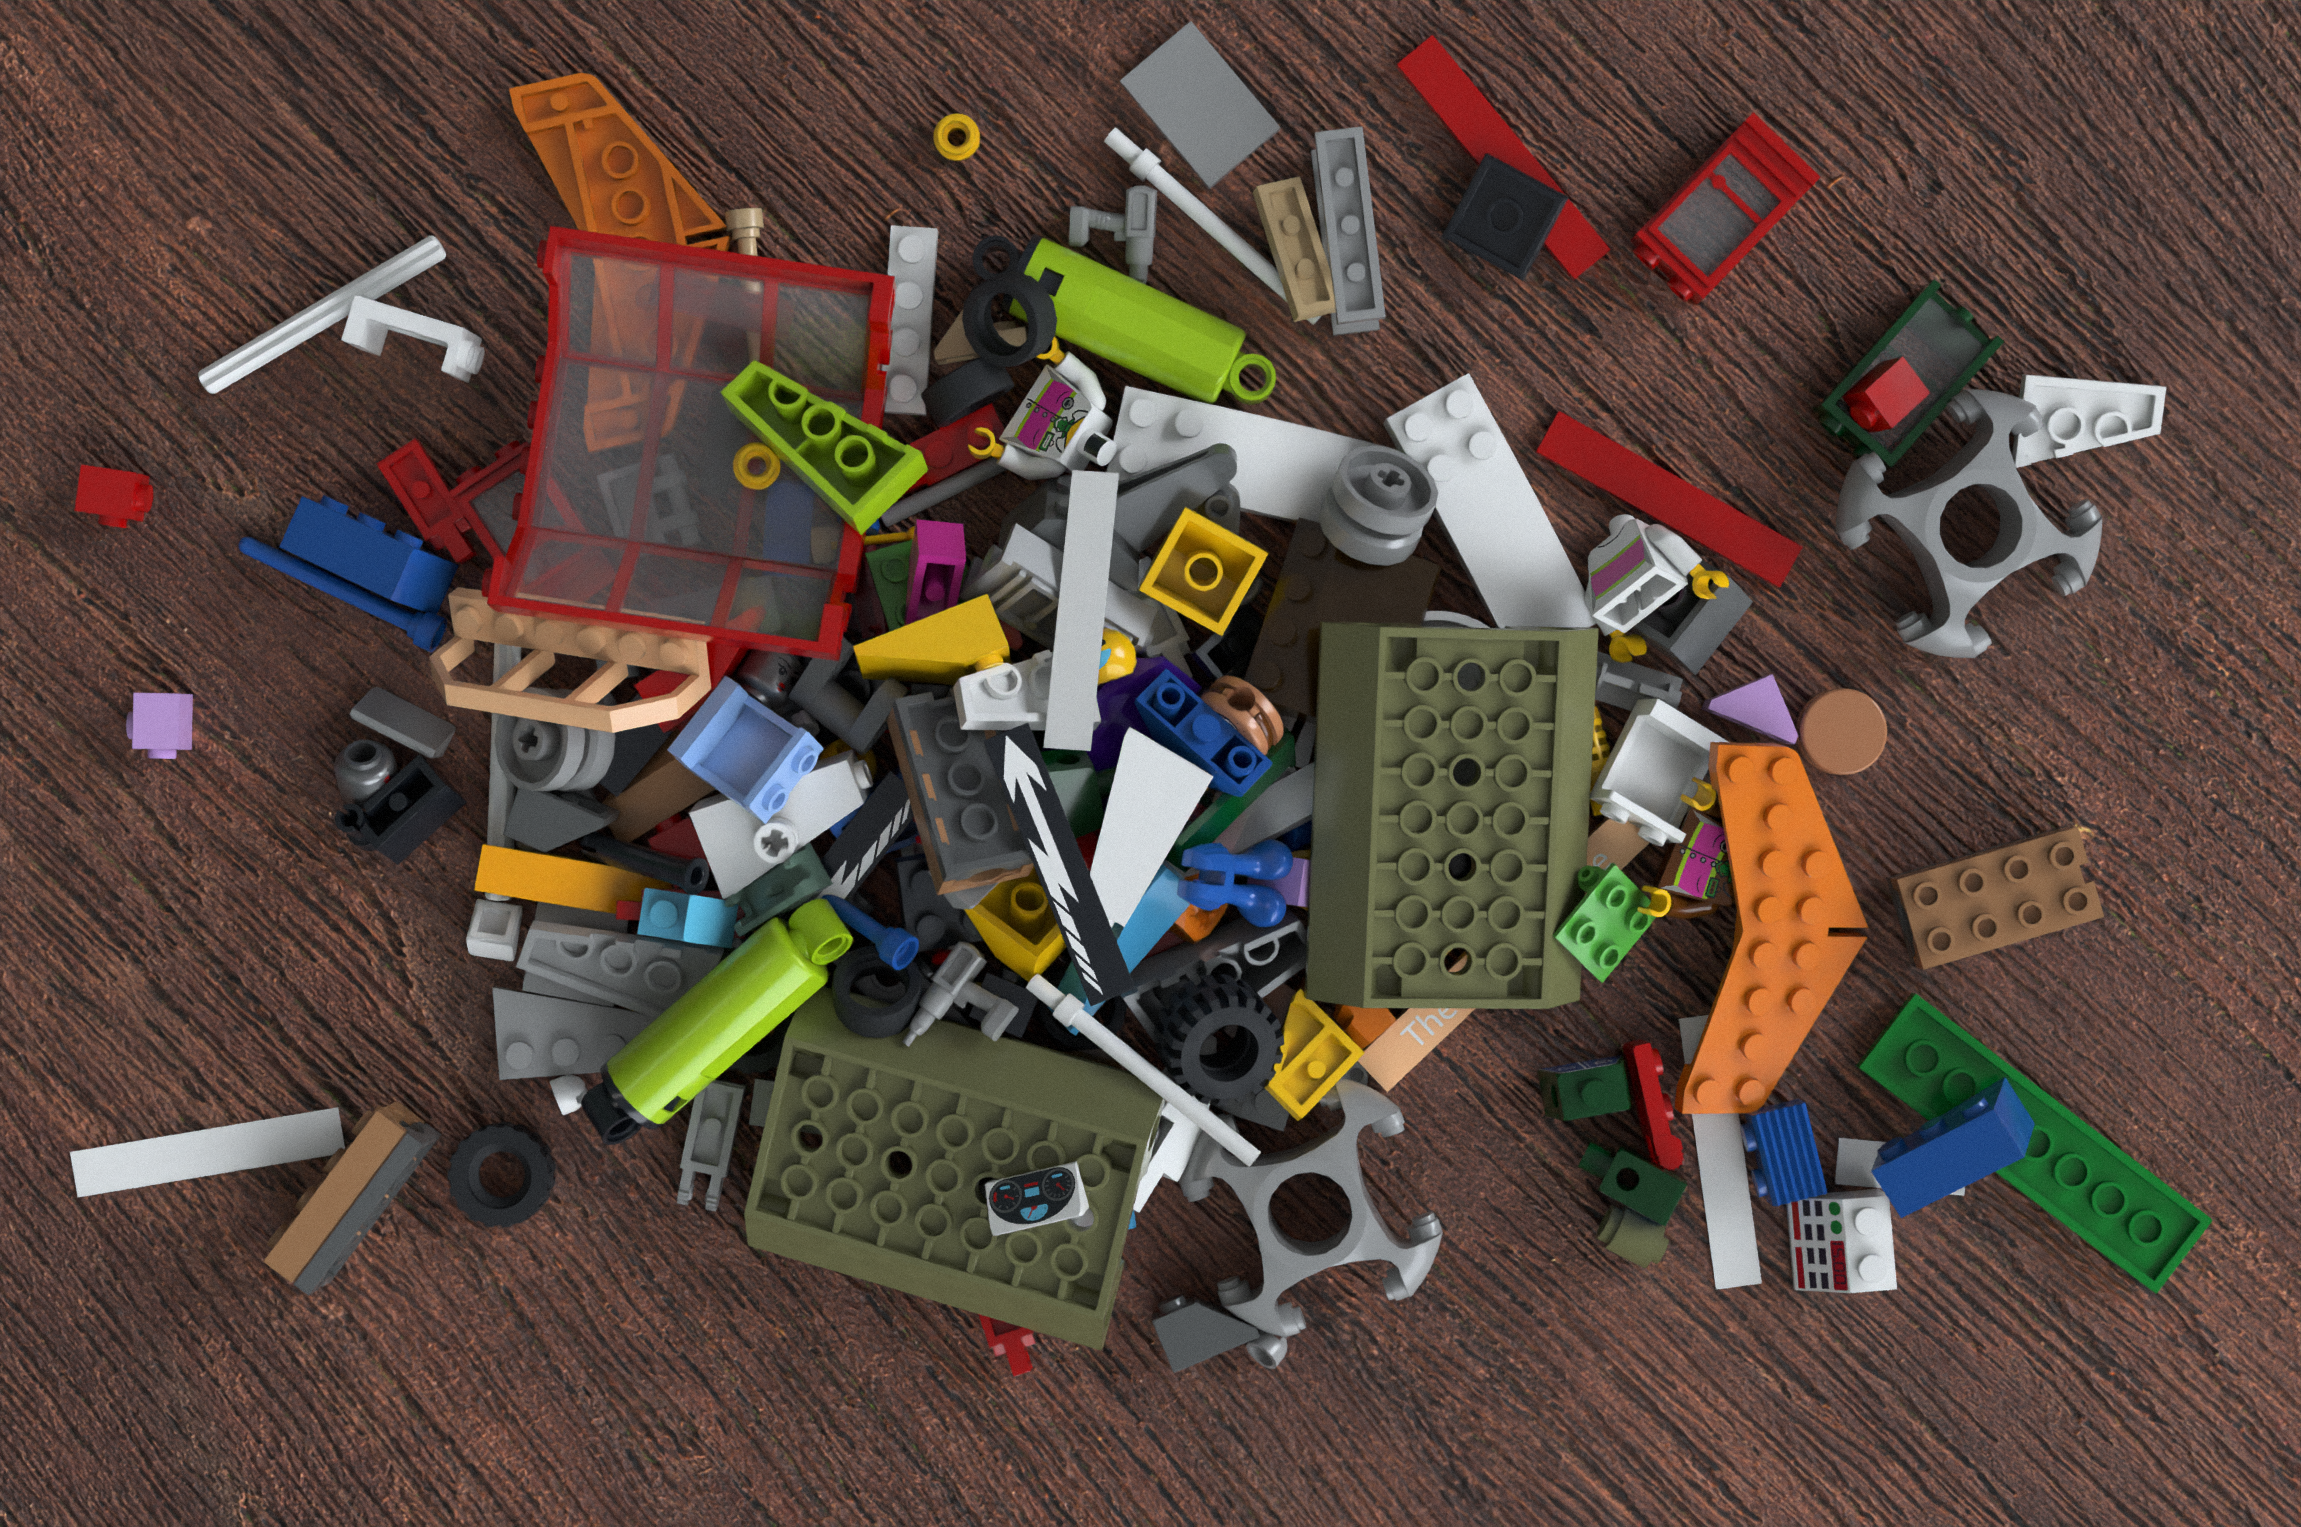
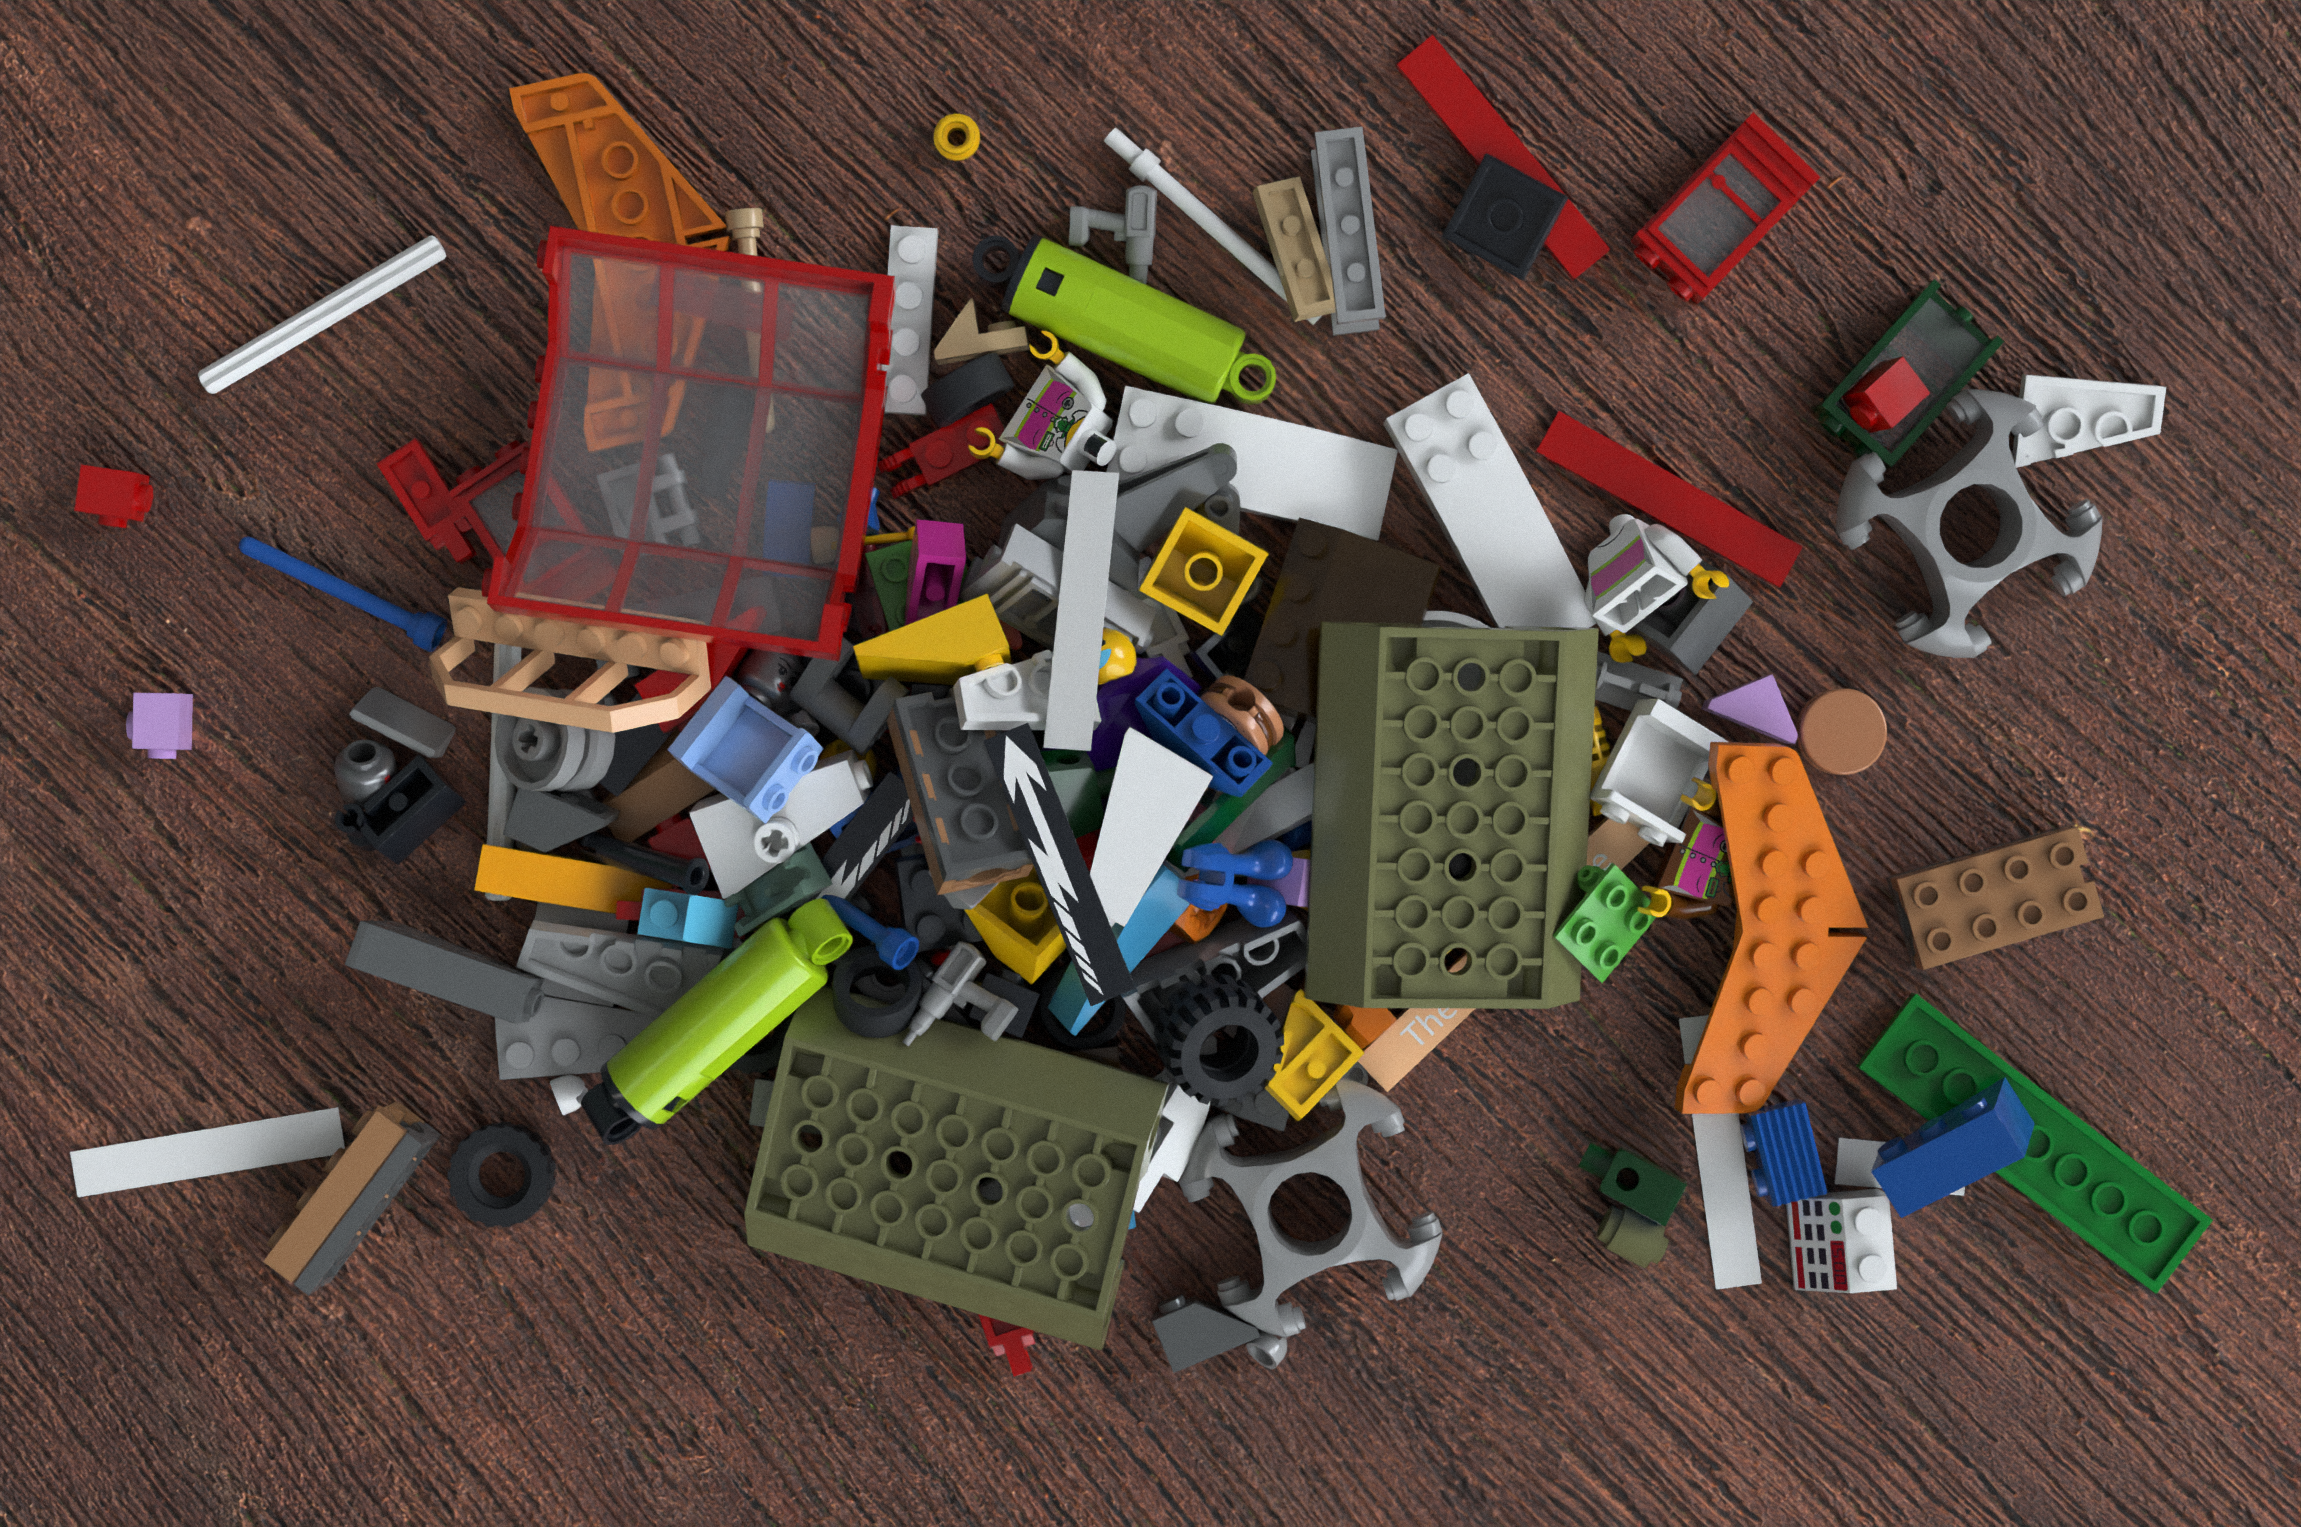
blue wedge [279,495,459,614] -> none
white panel [341,295,485,382] -> none
white slope [466,899,523,961] -> none
light grey hinge [677,1078,747,1212] -> none
lime wedge [720,359,928,535] -> none
yellow plate [733,442,780,490] -> none
light grey bar [881,457,1008,527] -> none
black tyre [962,272,1057,367] -> none
slope [985,1161,1089,1236] -> none
white bar [1026,973,1261,1167] -> none
light grey tile [1120,21,1281,190] -> none
light grey wheel [1319,446,1438,566] -> none
dark green torso [1537,1055,1633,1121] -> none
red hinge [1622,1039,1684,1171] -> none
none -> dark grey slope [345,920,544,1023]

